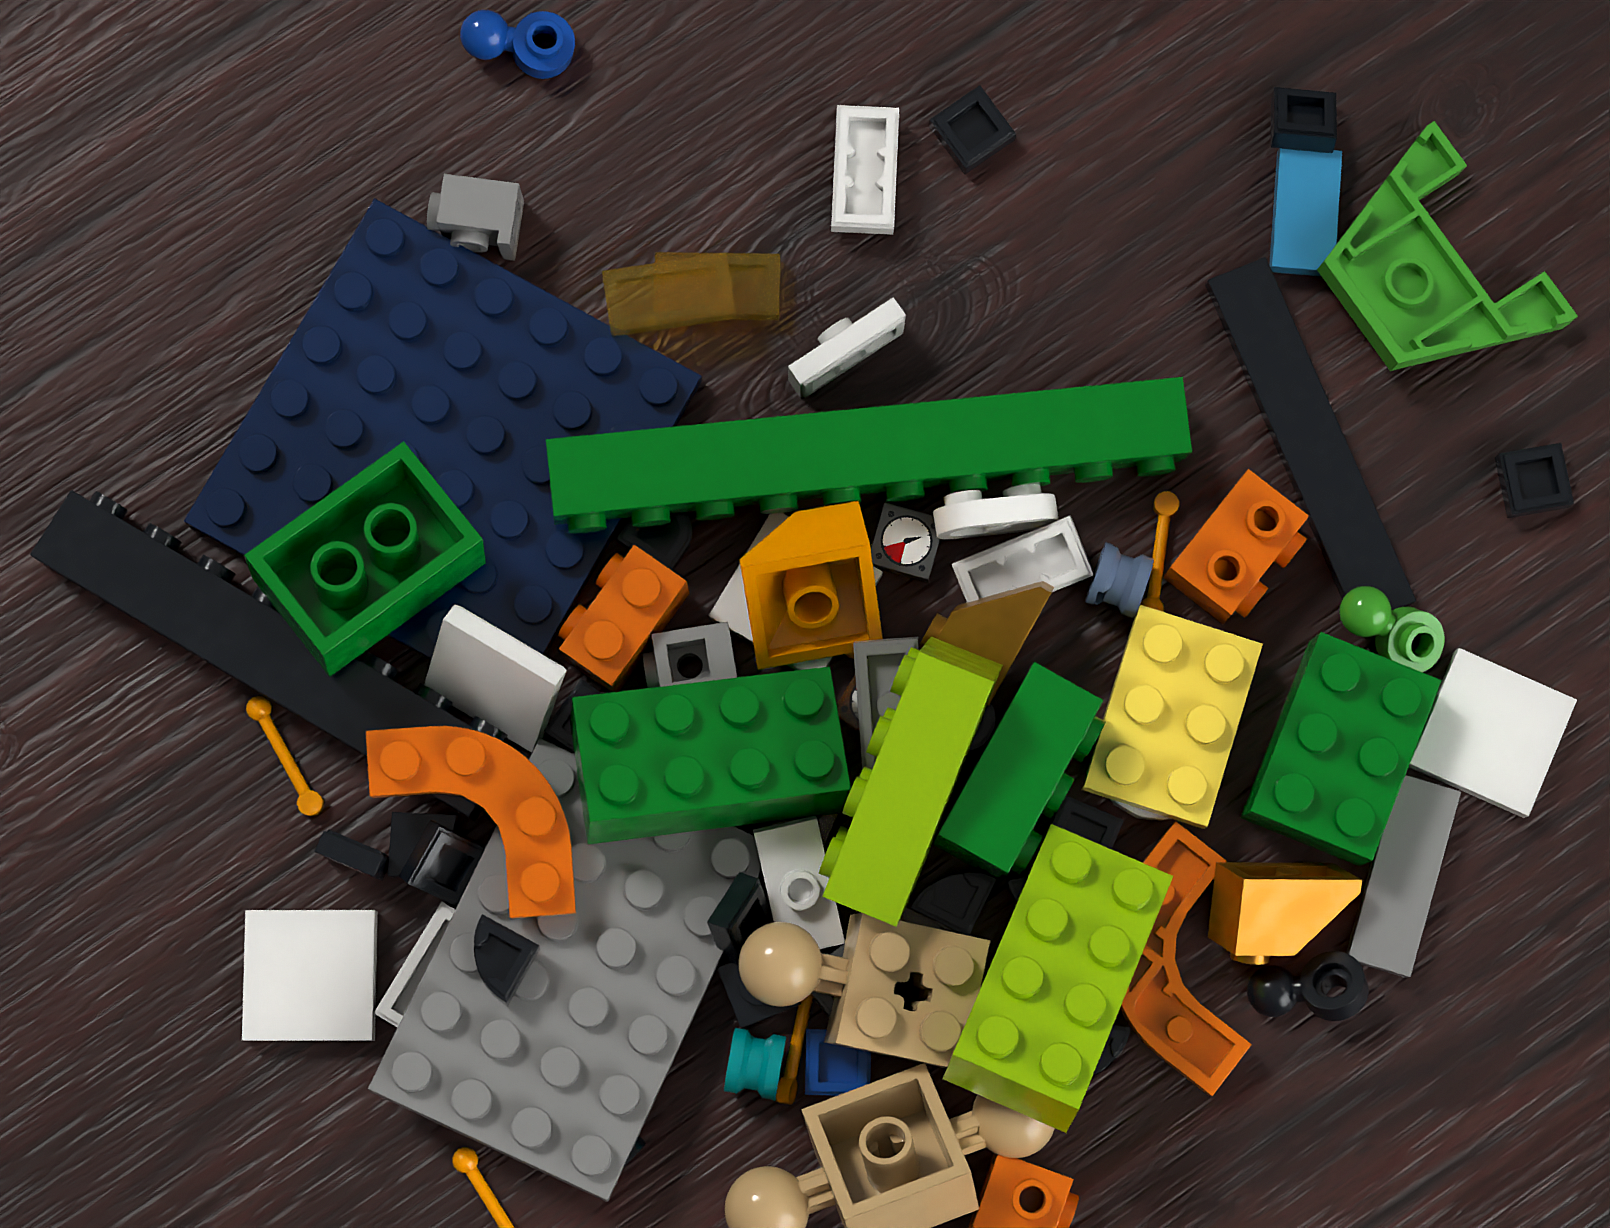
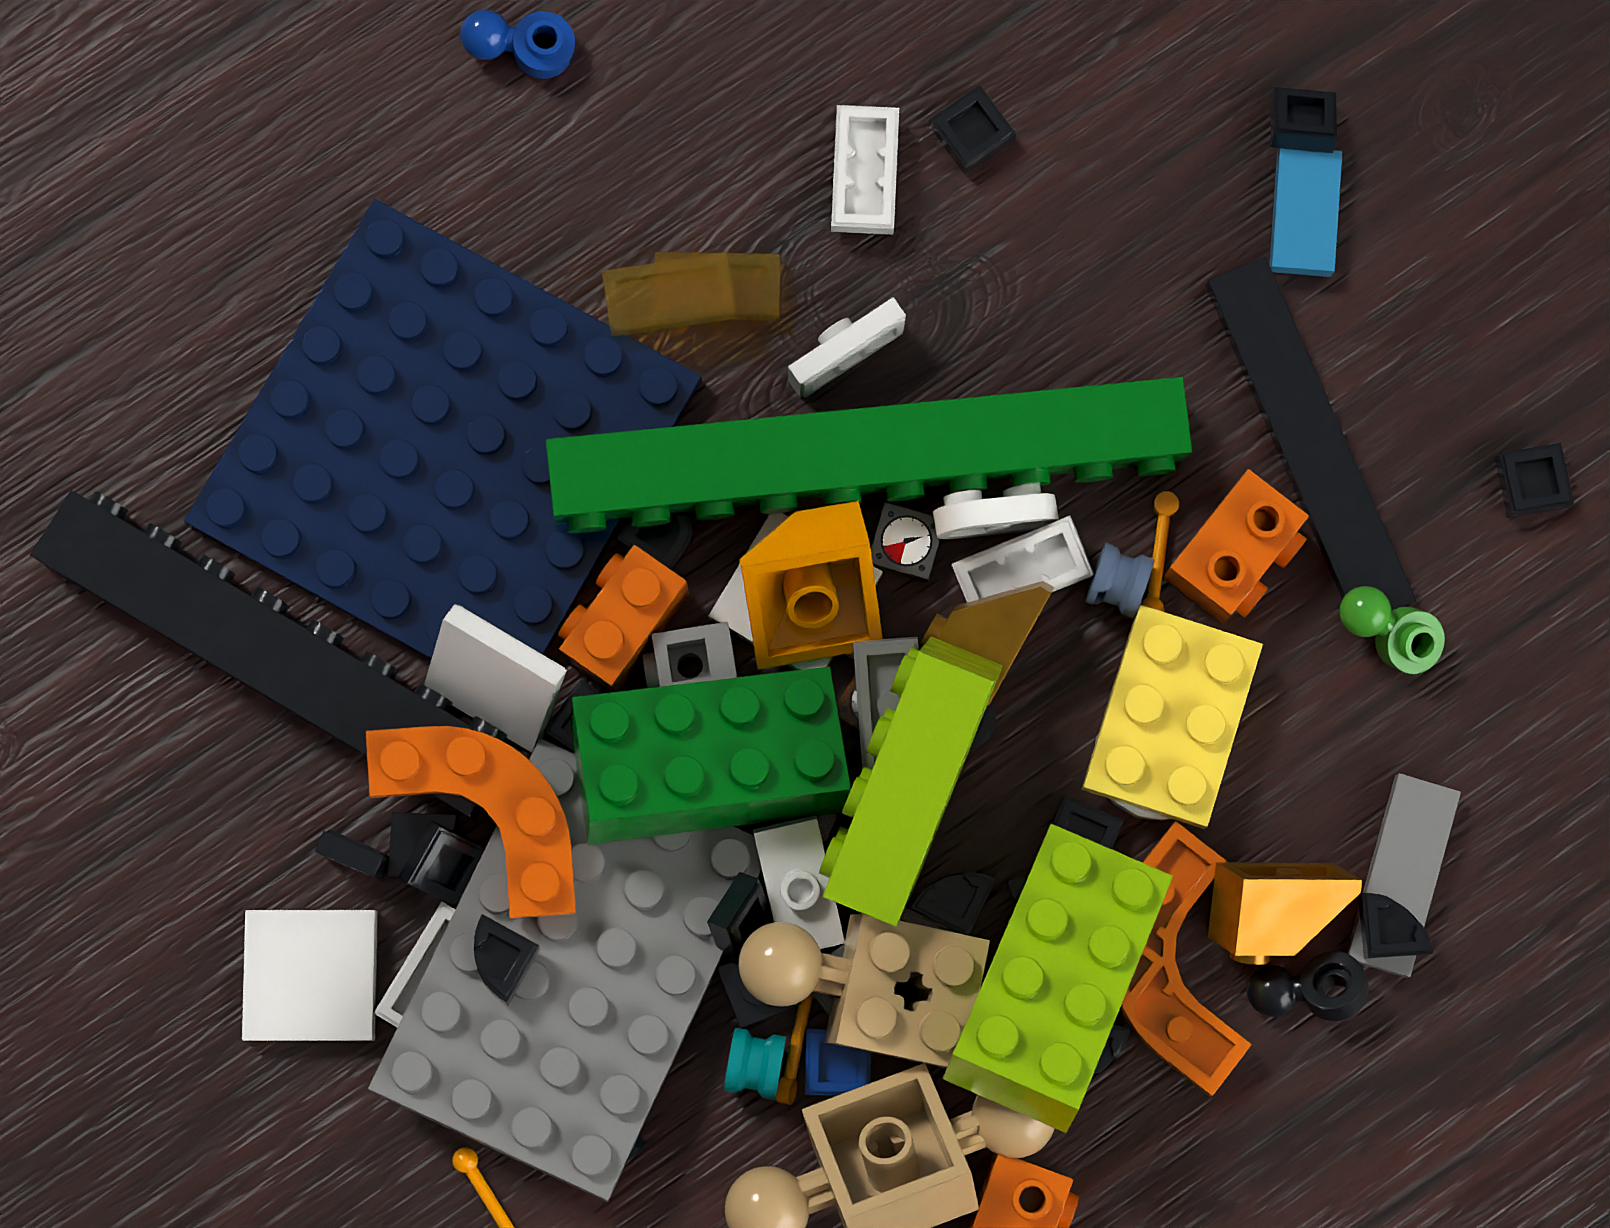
green brick [244,441,486,677] -> none
light orange hinge [246,696,324,816] -> none
light grey brick [427,174,524,261] -> none
green brick [933,662,1106,882] -> none
green brick [1240,632,1442,866] -> none
bright green wing [1317,121,1578,371] -> none
white tile [1409,648,1577,818] -> none
none -> black tile [1358,893,1433,959]

